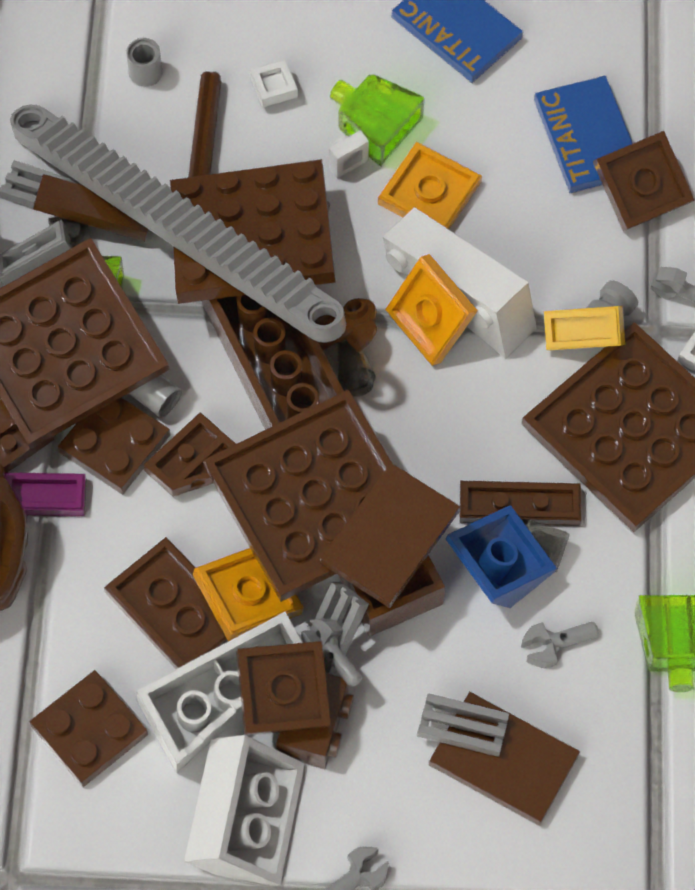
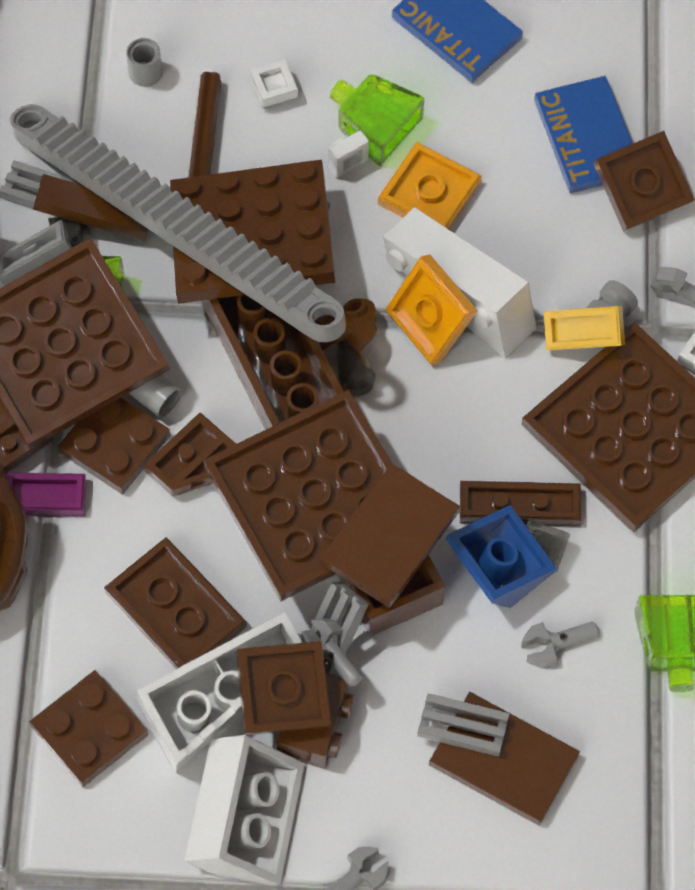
light orange tile [193,548,304,642] -> none

